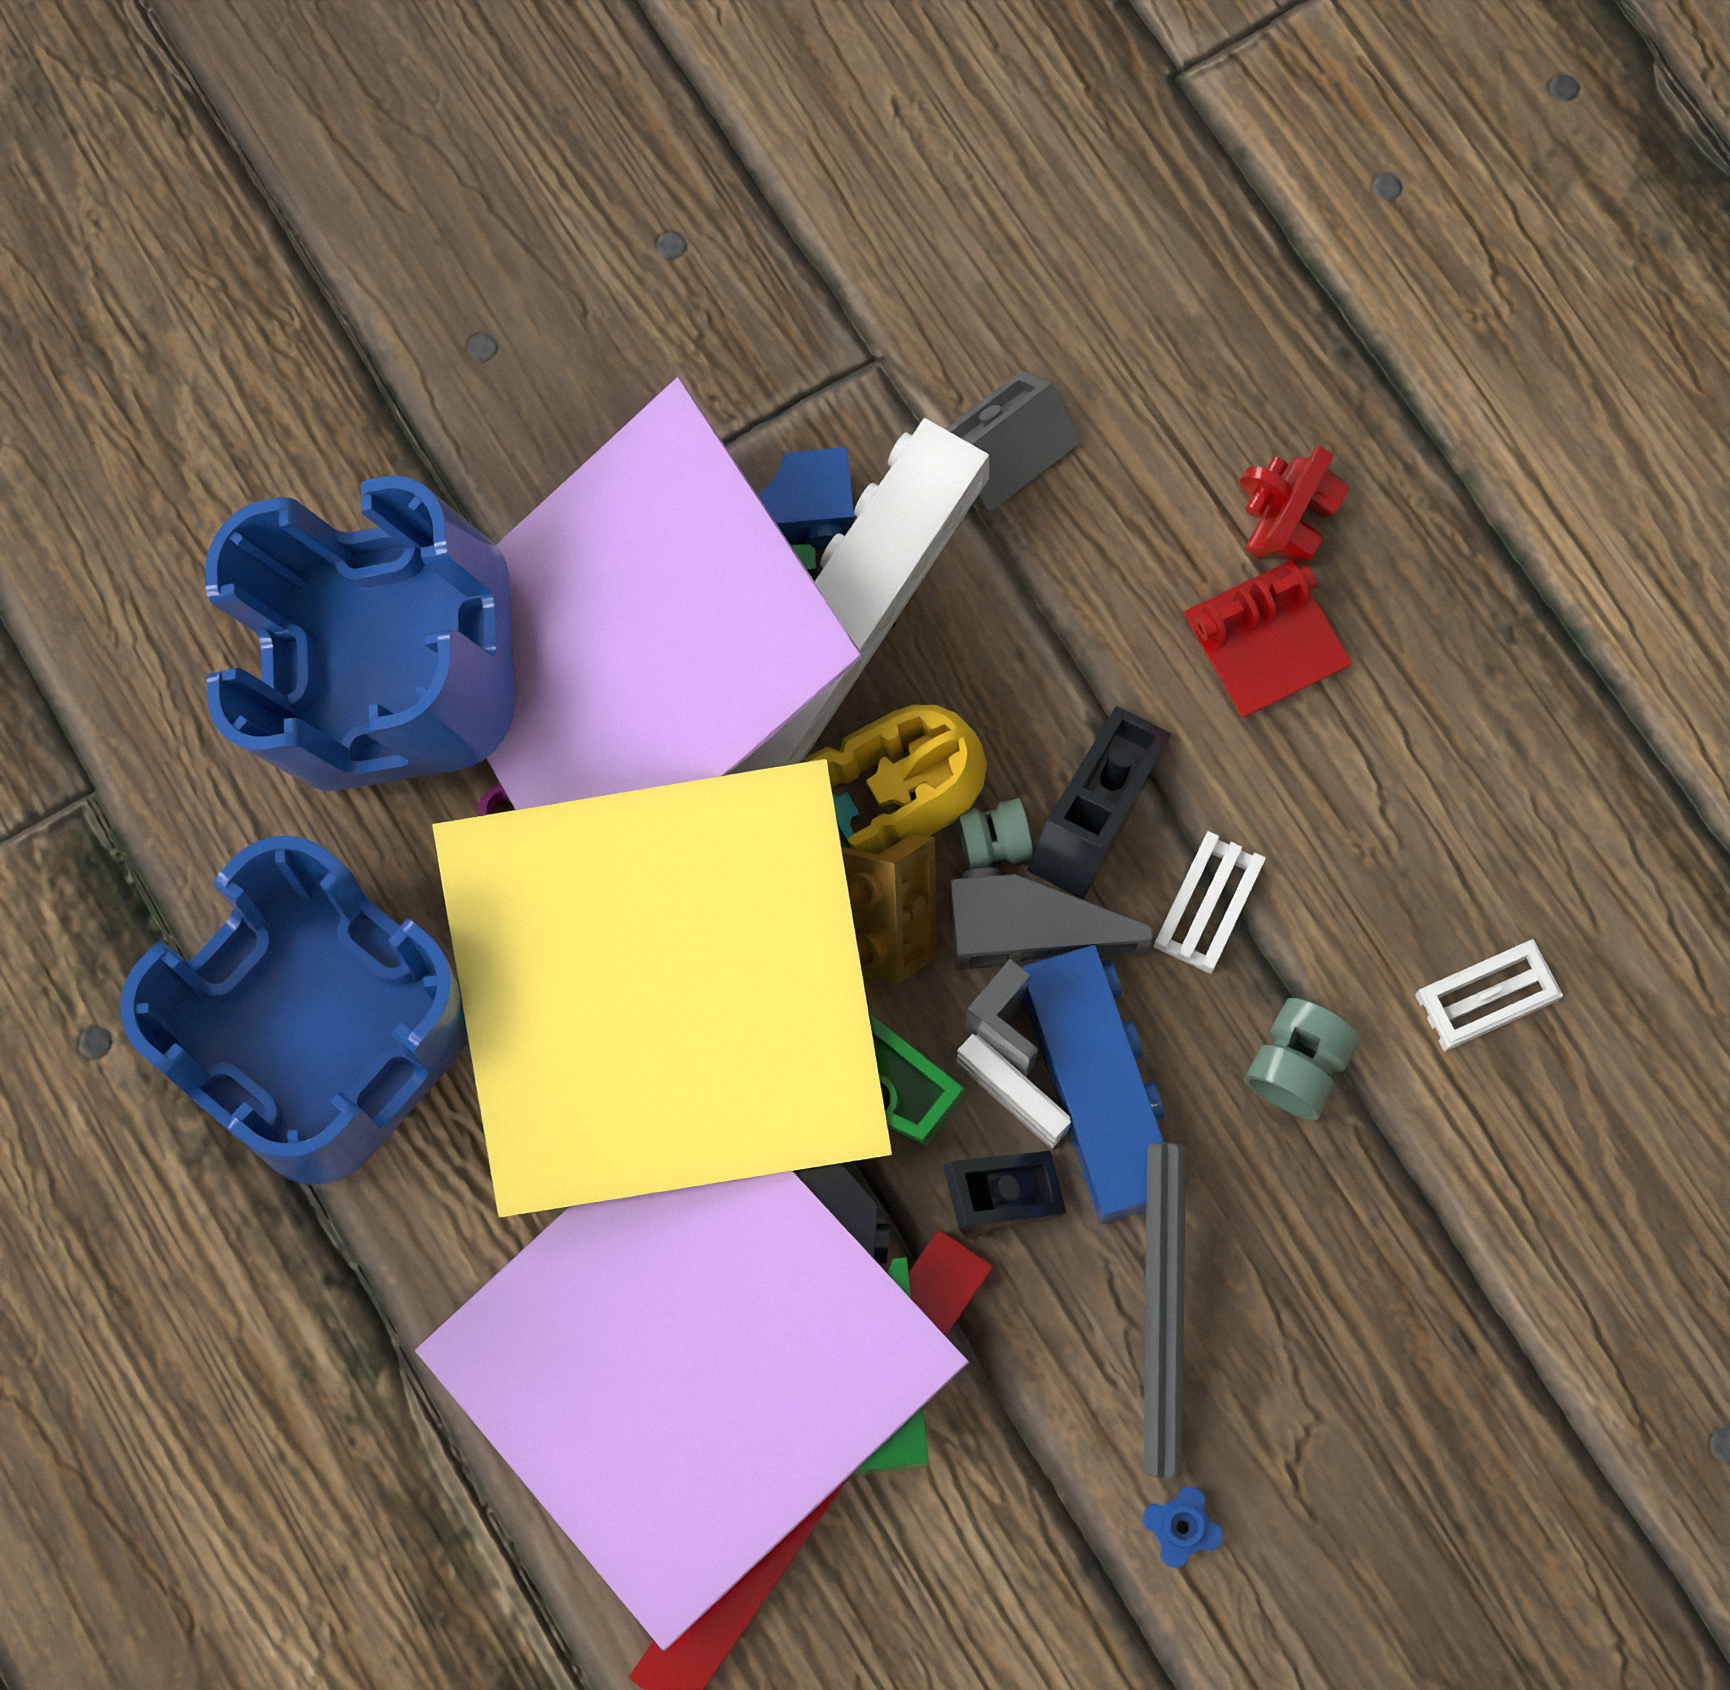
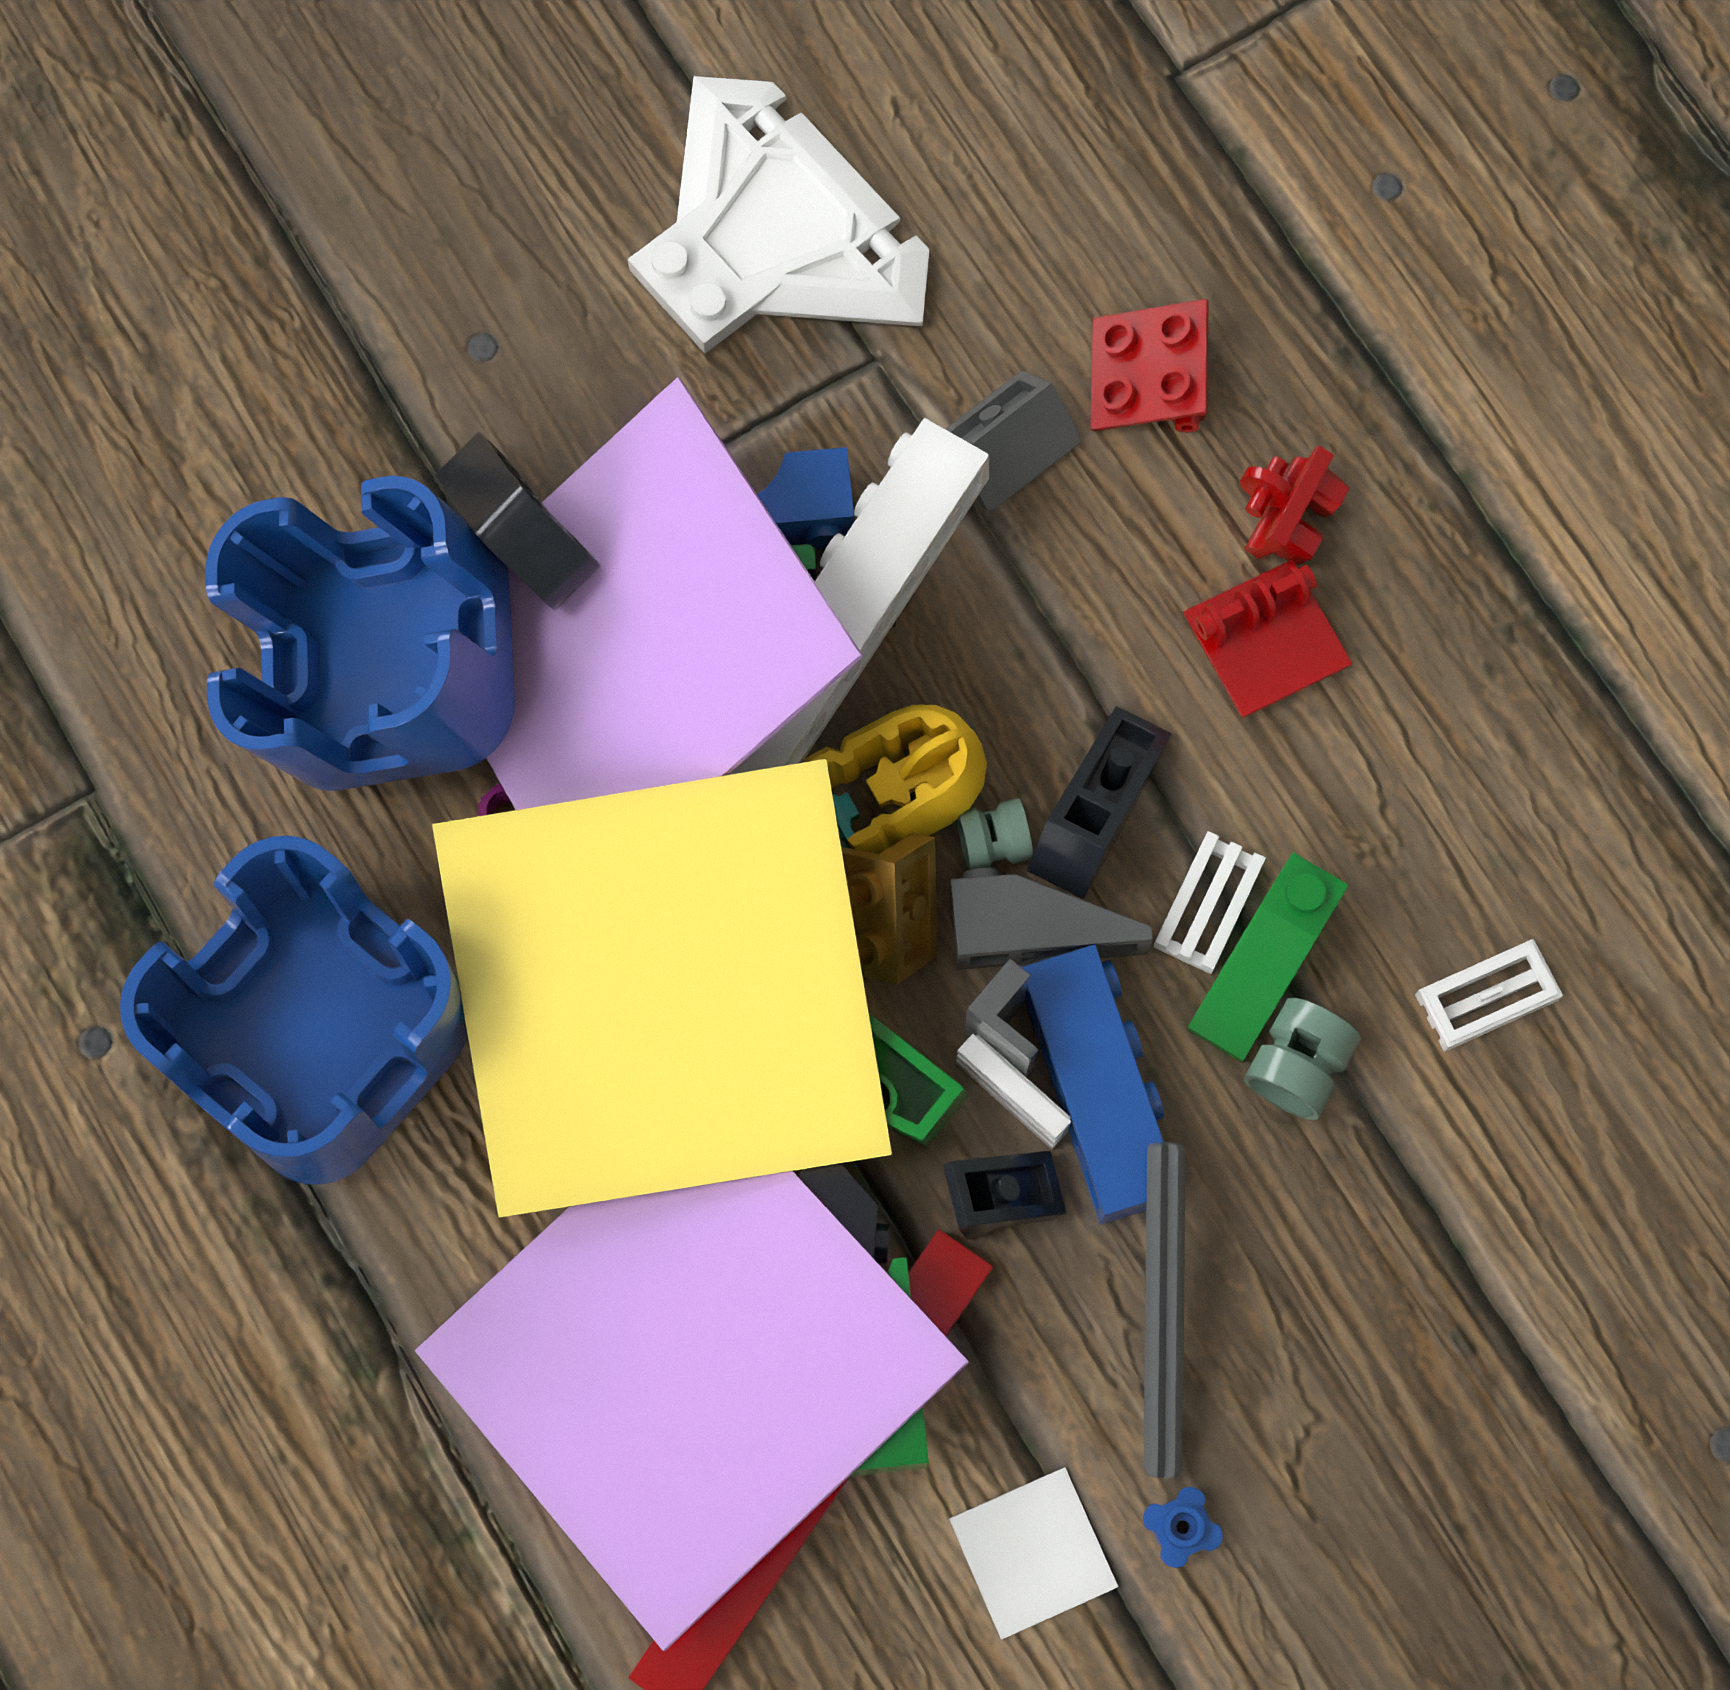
none -> black beam [435,431,601,611]
none -> white plate [628,76,929,354]
none -> white sticker [949,1467,1118,1640]
none -> red hinge [1090,299,1209,433]
none -> green slope [1186,852,1349,1063]

